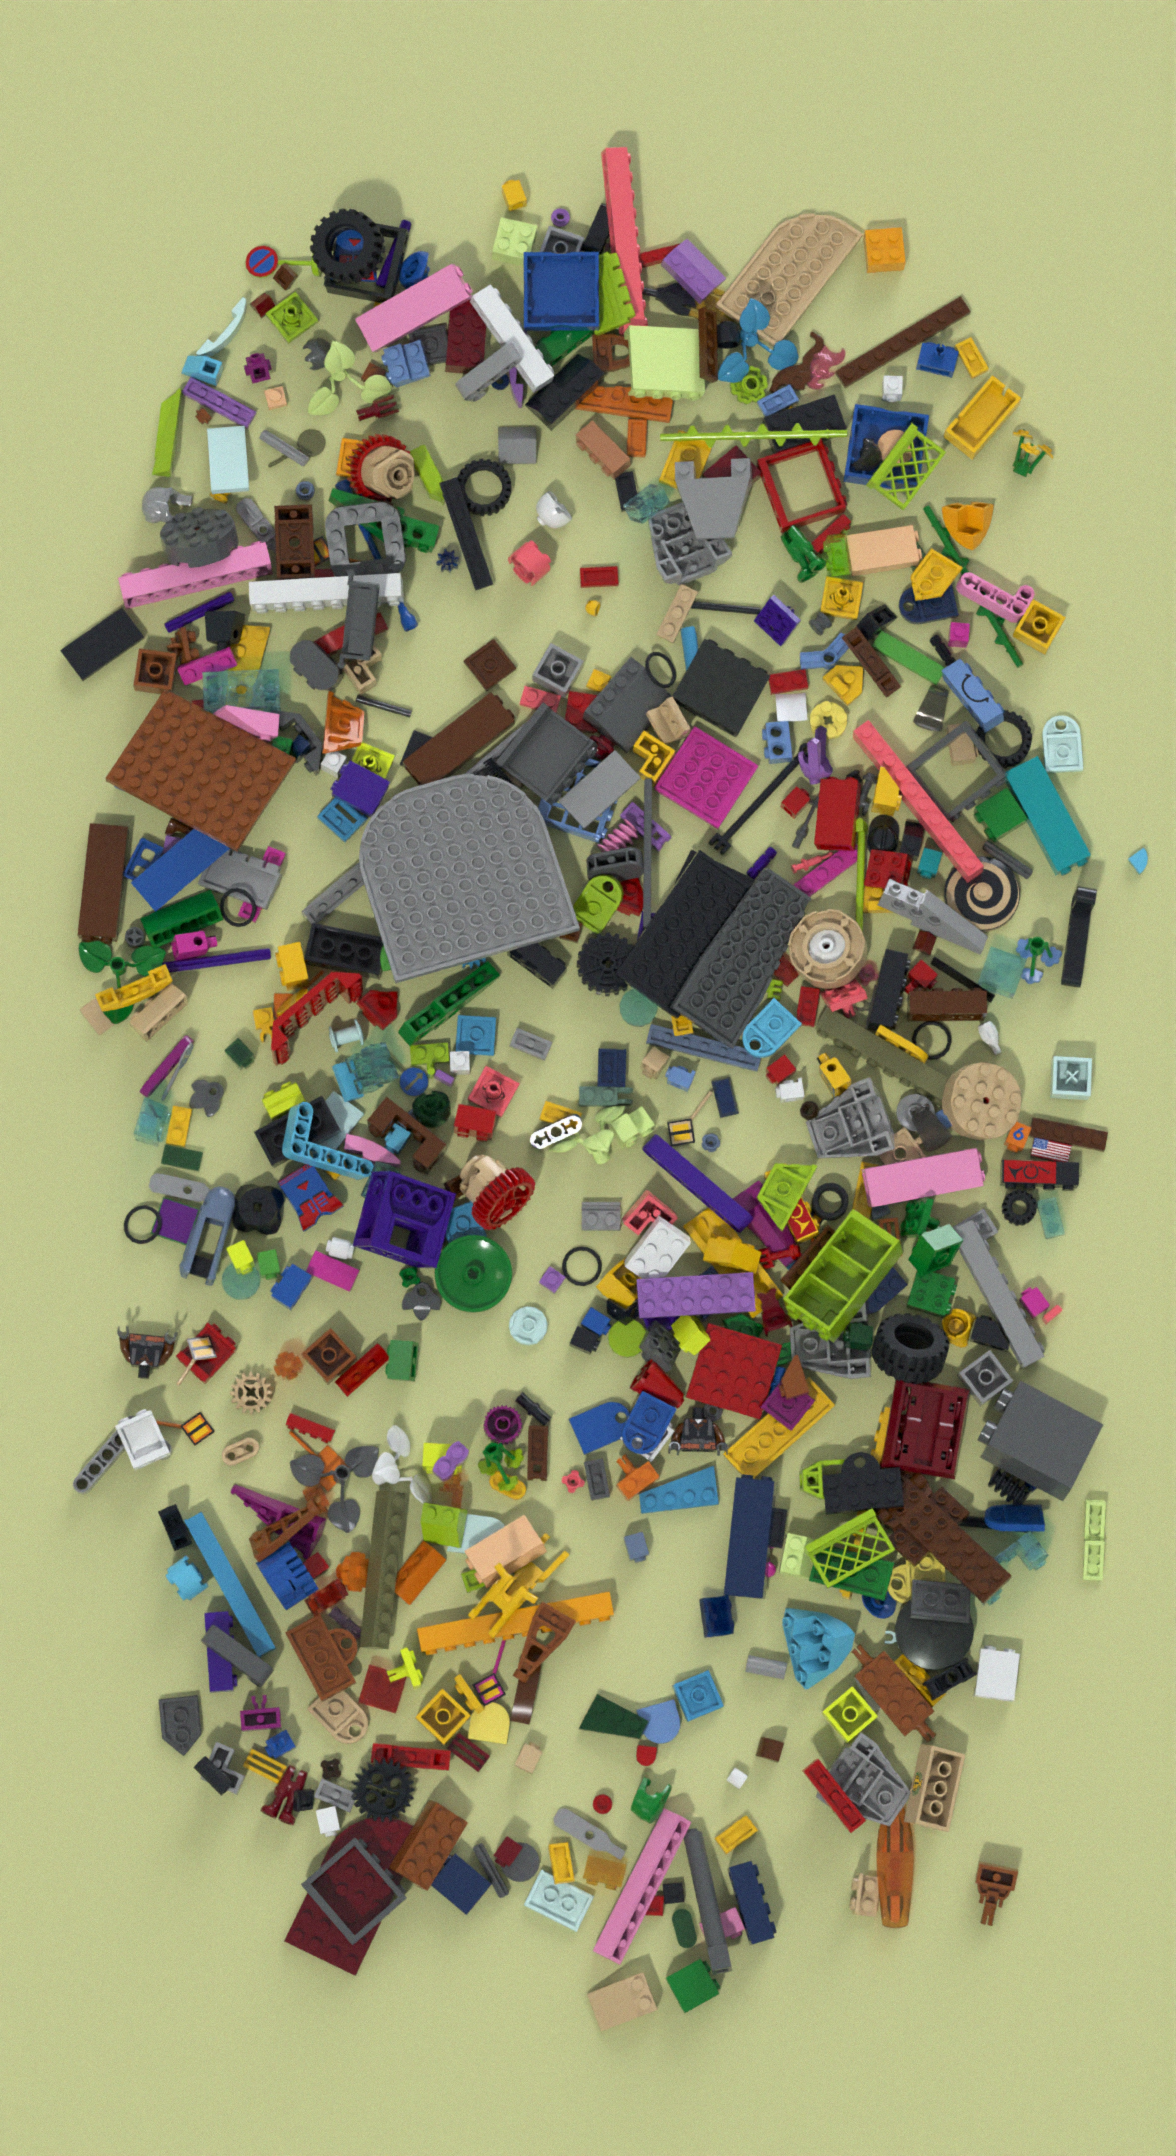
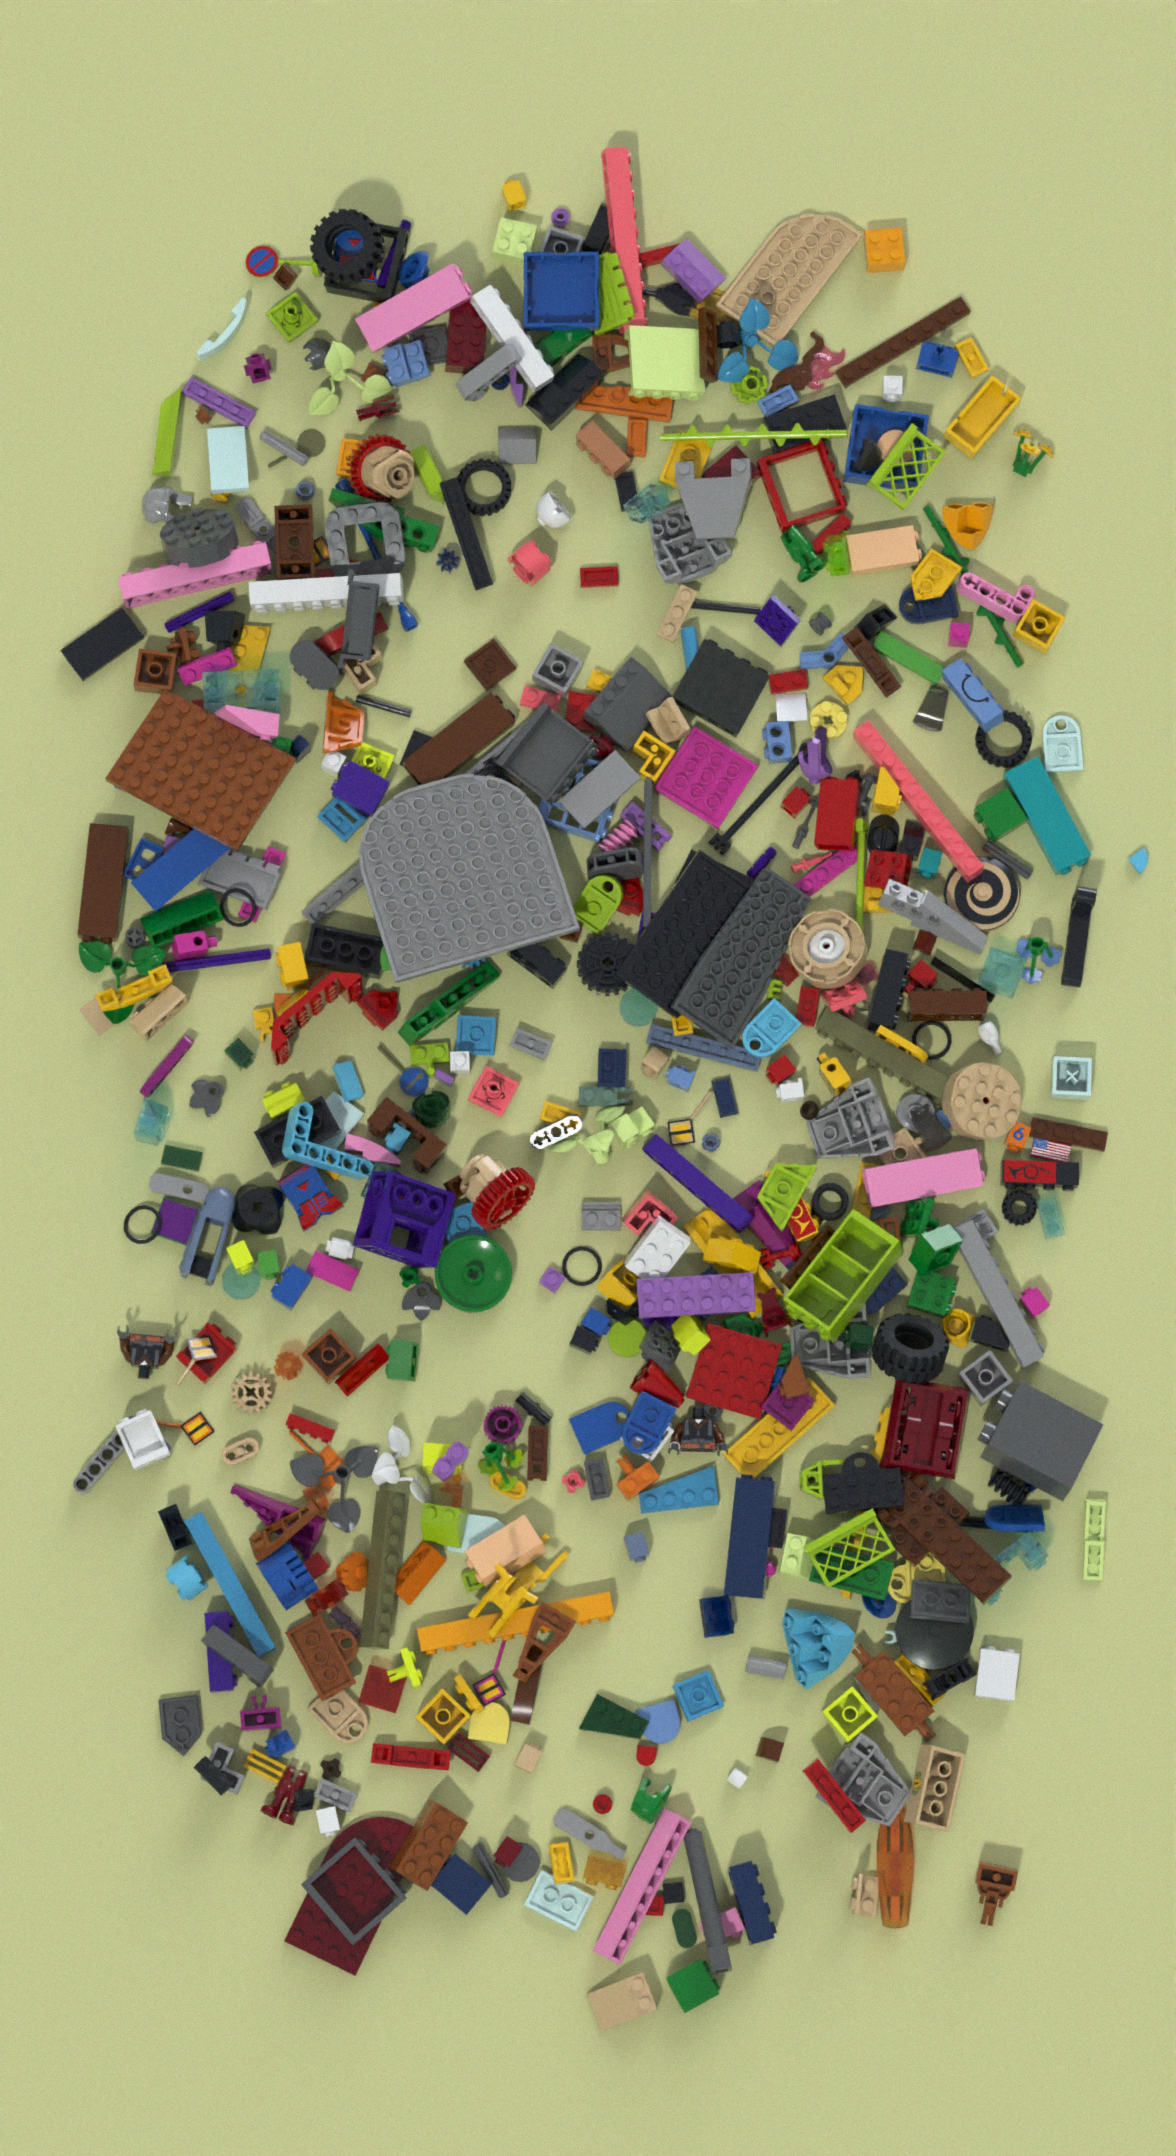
light grey piece [161,1043,193,1101] -> none
yellow plate [166,1106,192,1148] -> none
medium azure slope [181,356,223,386] -> none
dark red slope [250,293,275,319] -> none
light nougat plate [264,386,287,410] -> none
dark grey slope [270,710,323,776] -> none
light aqua hose [328,1019,364,1052] -> none
clear light blue brick [345,1042,399,1095] -> none
black gear [350,1757,415,1822] -> none
red brick [454,1104,496,1142] -> none
light aqua tile [509,1306,548,1346] -> none
yellow hinge [585,600,601,616] -> none
black piece [645,652,676,688] -> none
yellow tile [714,1815,758,1854] -> none
yellow plate [820,576,863,620] -> none
dark grey window [906,721,1008,822] -> none
black axle [930,635,956,666] -> none
tan brick [946,722,978,766] -> none
coral tile [1042,1305,1062,1325] -> none

